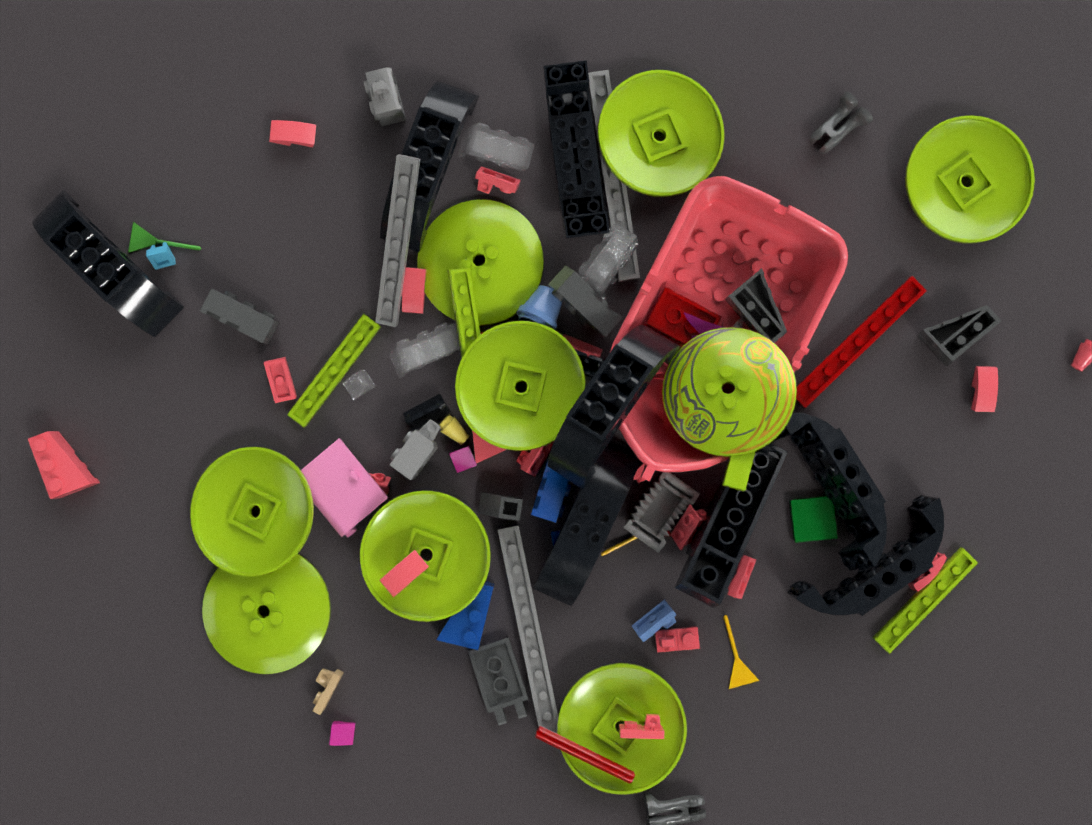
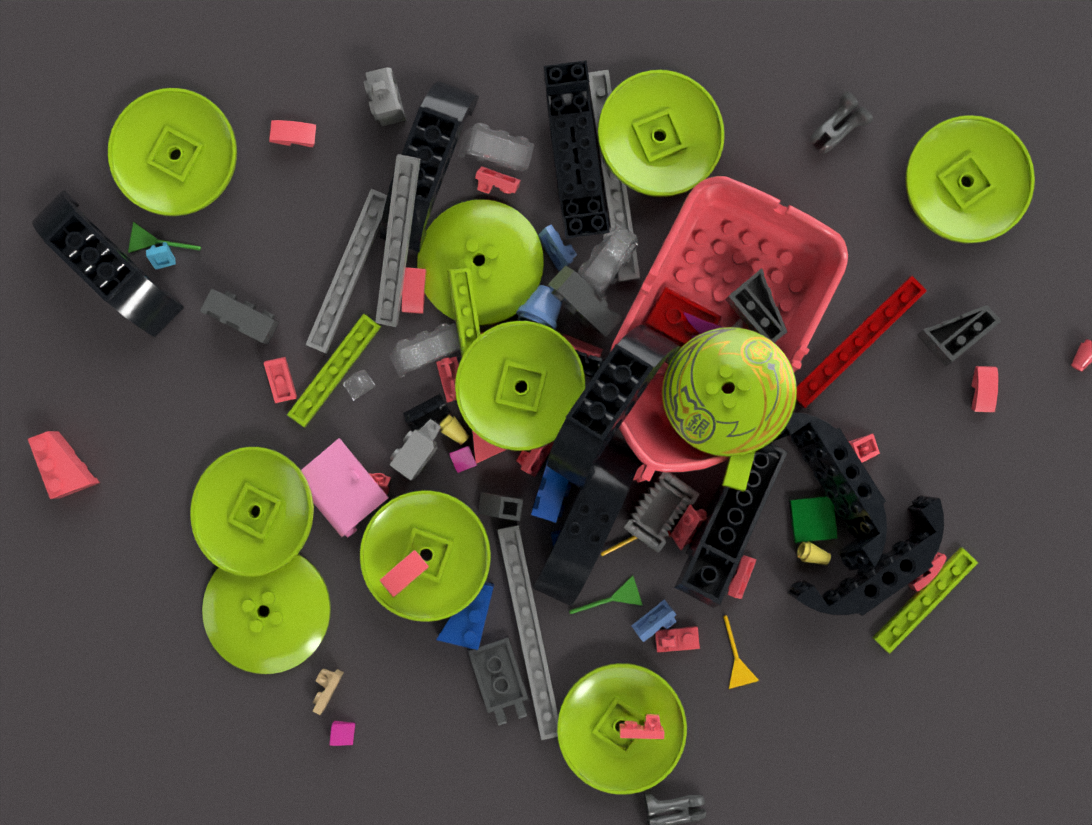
red axle [535,726,635,784] -> none
none -> lime dish [108,88,237,216]
none -> light grey plate [306,189,387,354]
none -> coral hinge [436,356,459,403]
none -> medium blue hinge [538,224,577,272]
none -> bright green piece [569,575,643,614]
none -> light yellow cone [797,541,831,565]
none -> coral slope [849,434,880,462]

